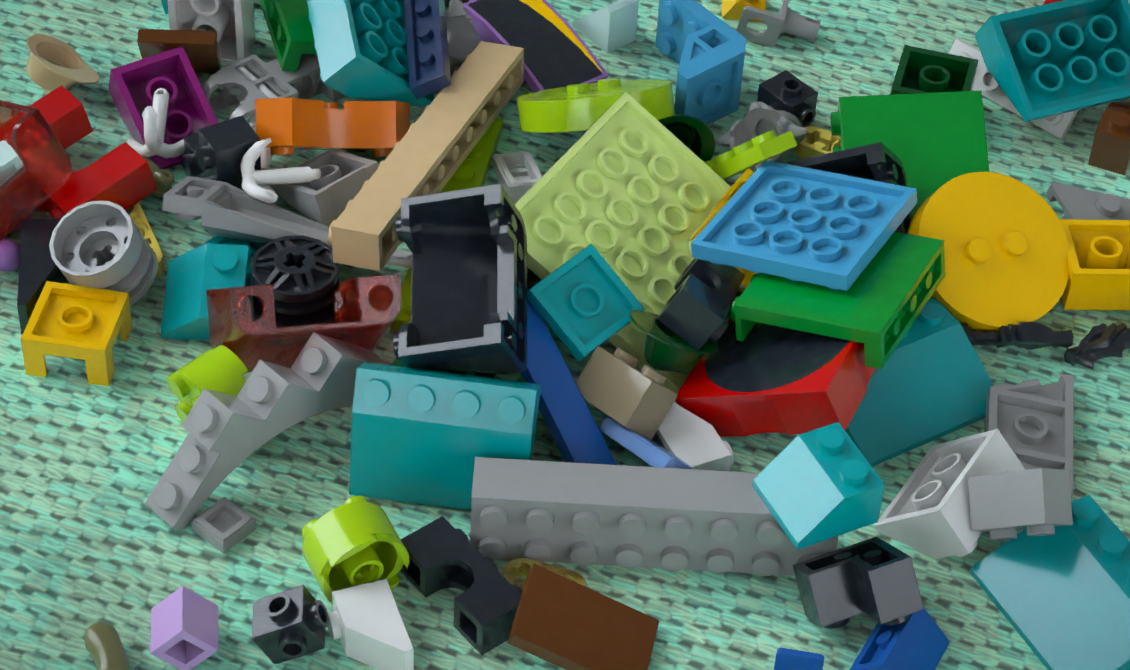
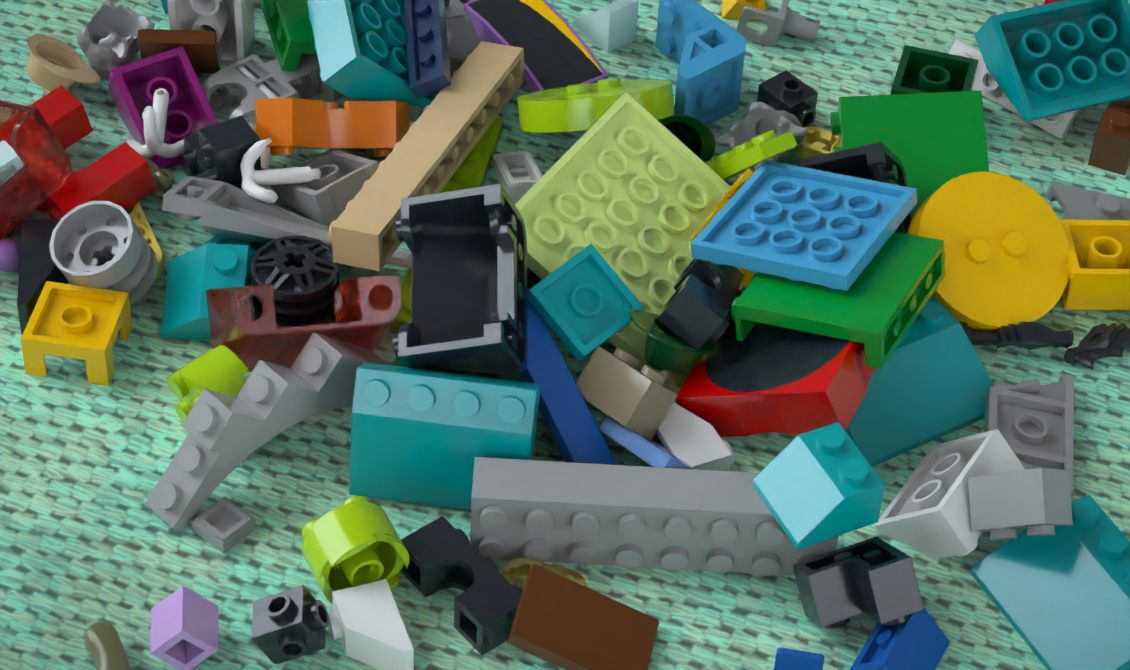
none -> light grey hair [77,0,155,79]

